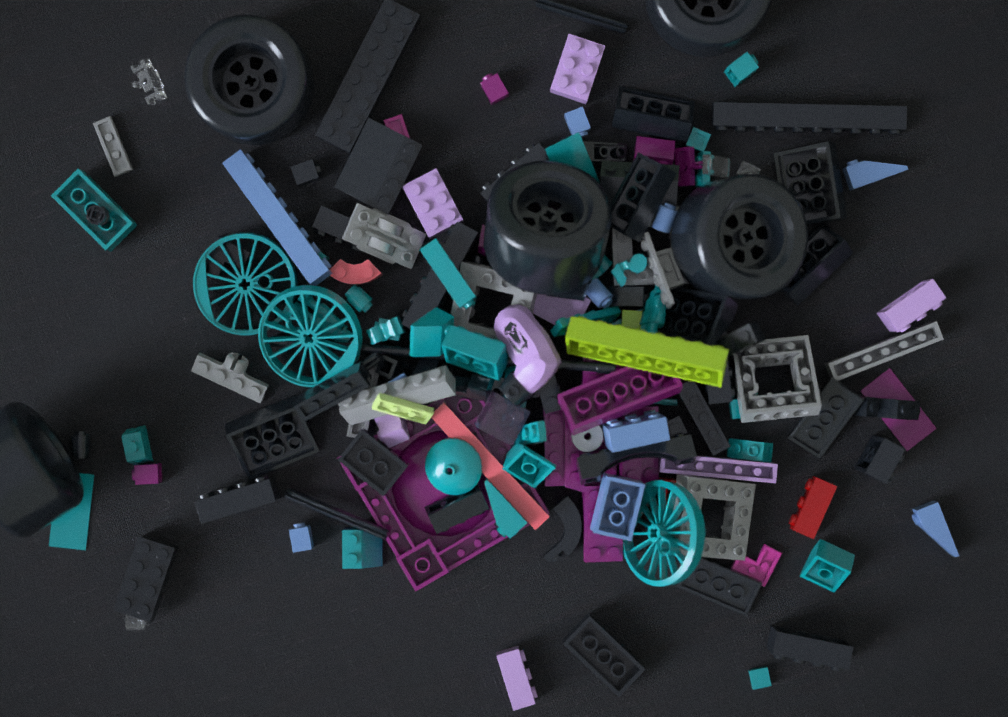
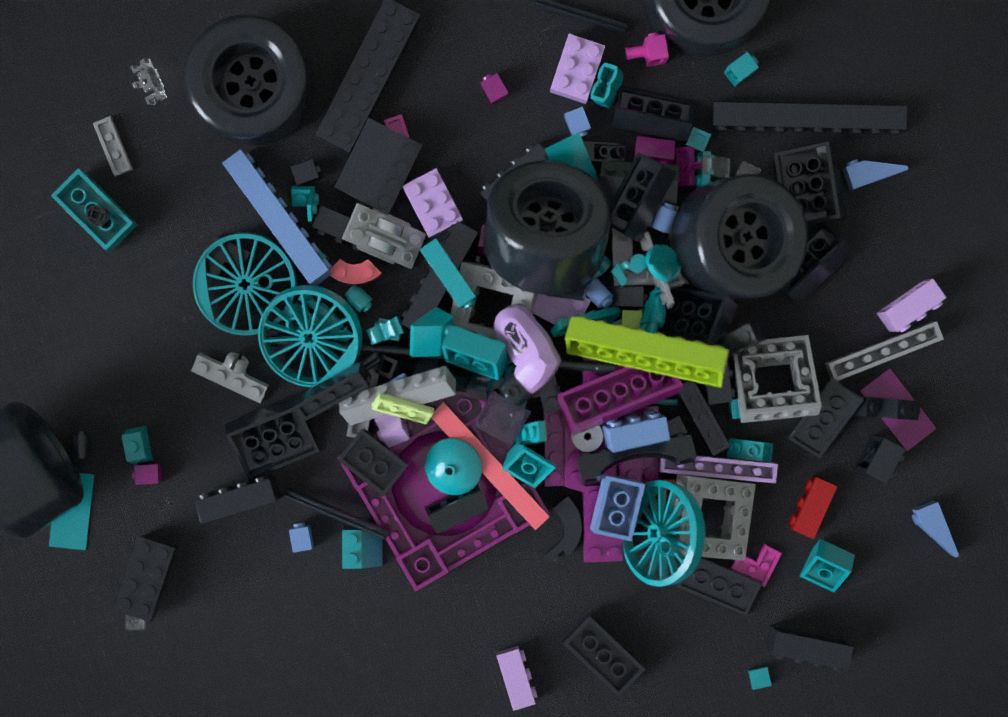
teal slope [484,479,527,539] -> none
none -> teal bracket [291,186,319,221]
none -> teal brick [591,63,623,108]
none -> dark pink brick [625,32,669,67]
none -> teal tile [646,244,681,282]

